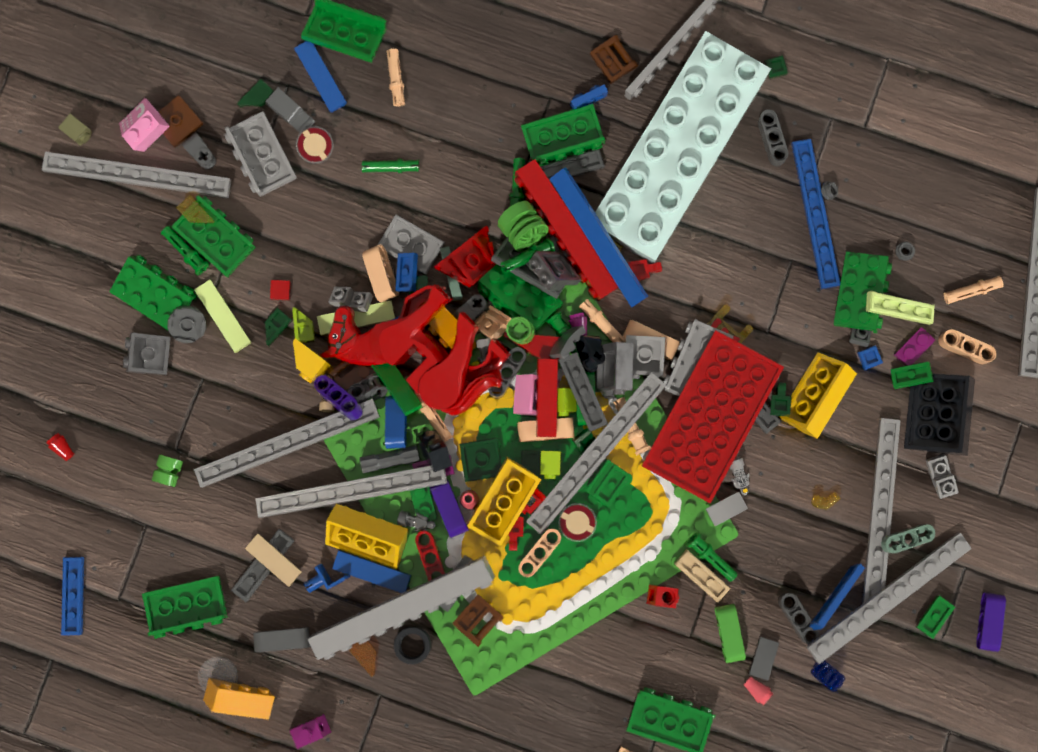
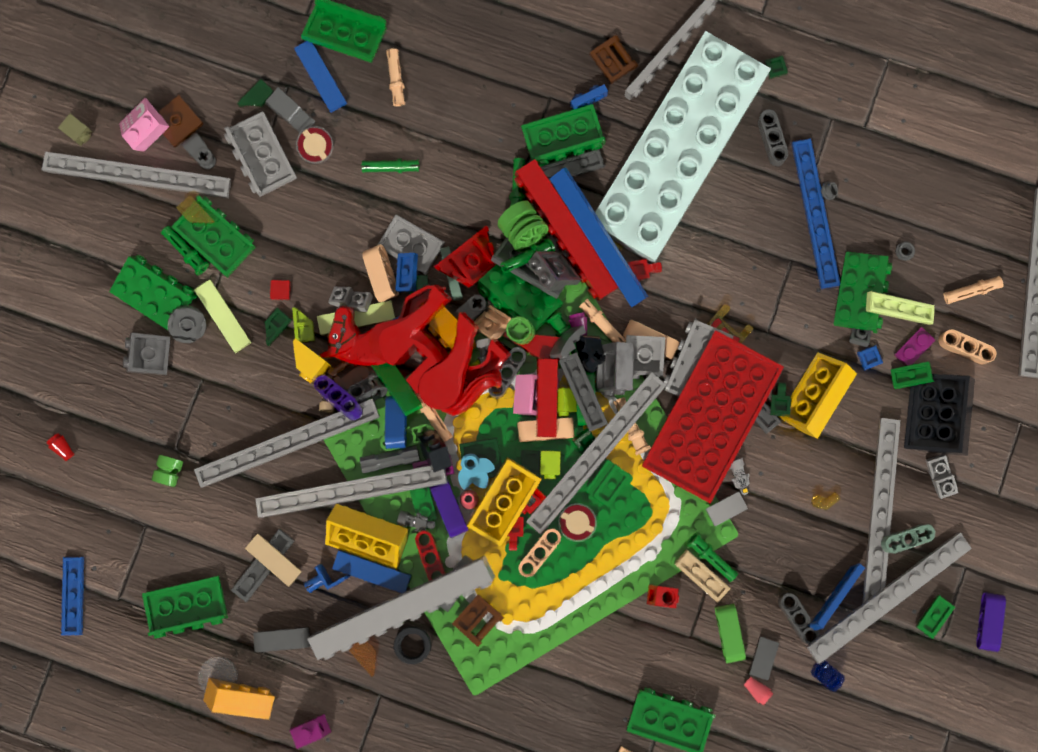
none -> medium azure plate [458,454,495,489]

